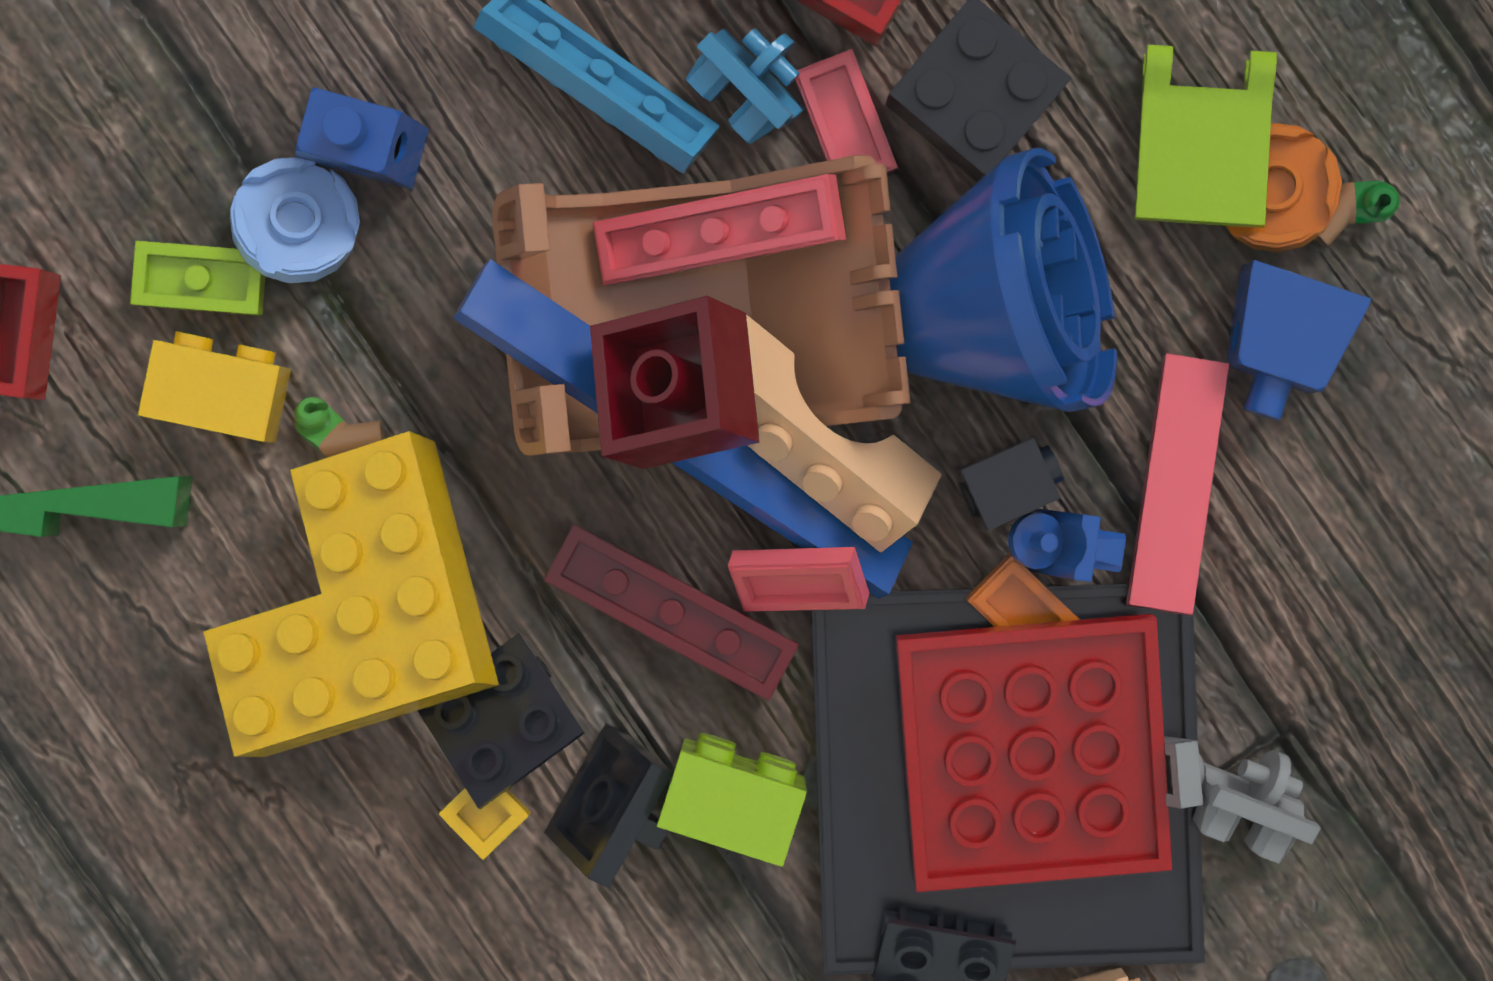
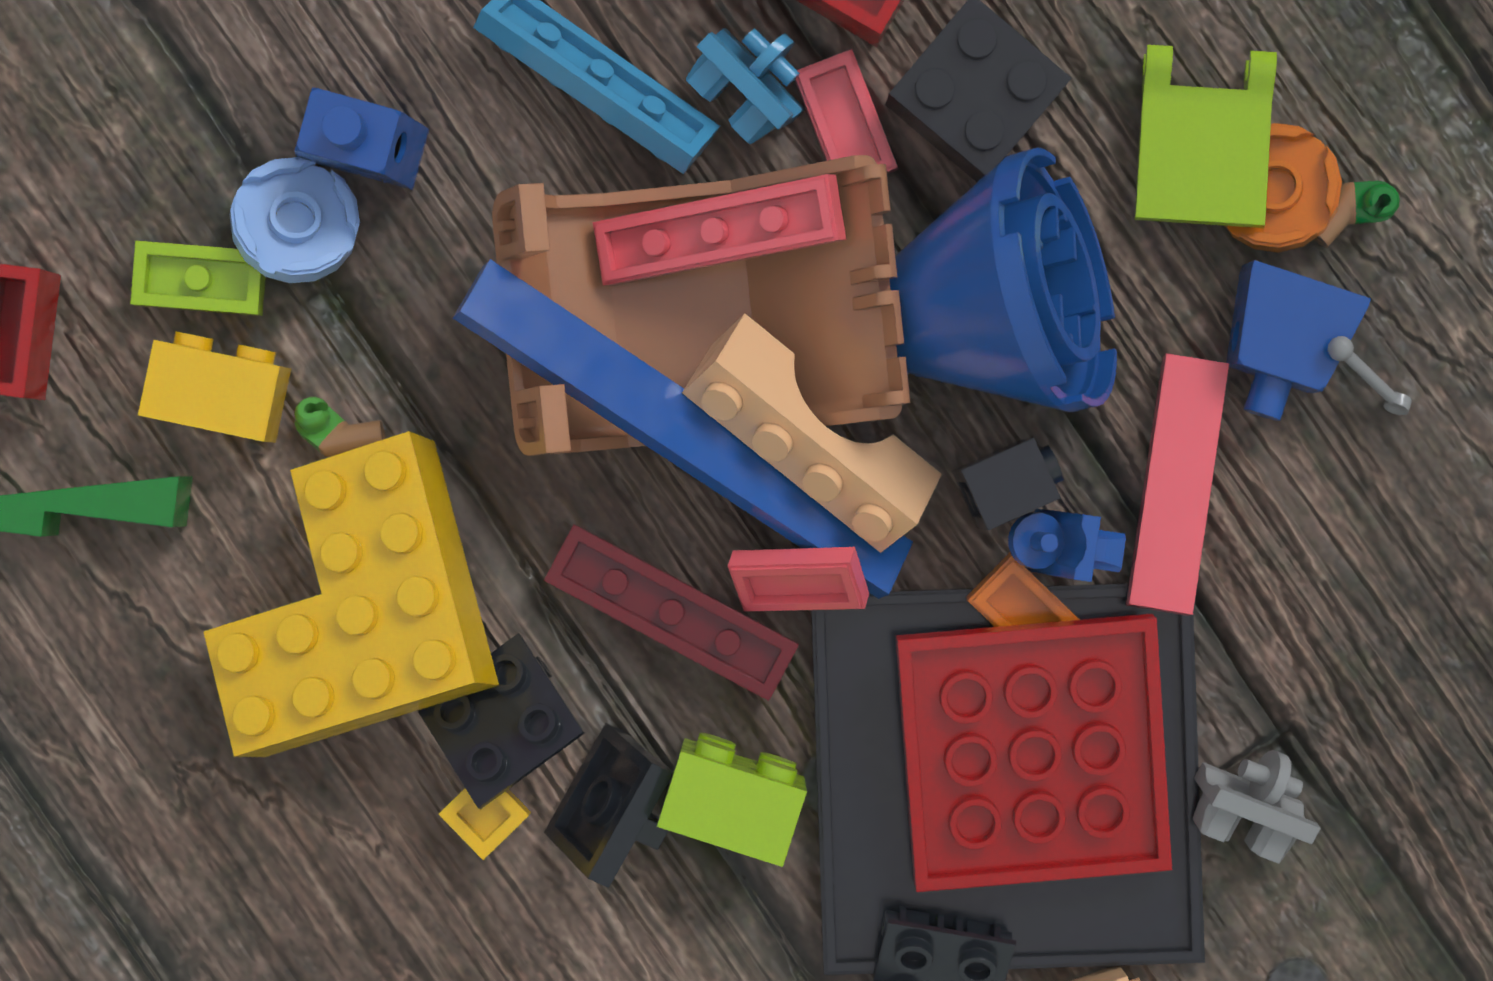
dark red brick [590,296,760,469] -> none
light grey plate [1164,736,1205,809] -> none
none -> light grey hinge [1328,336,1412,415]

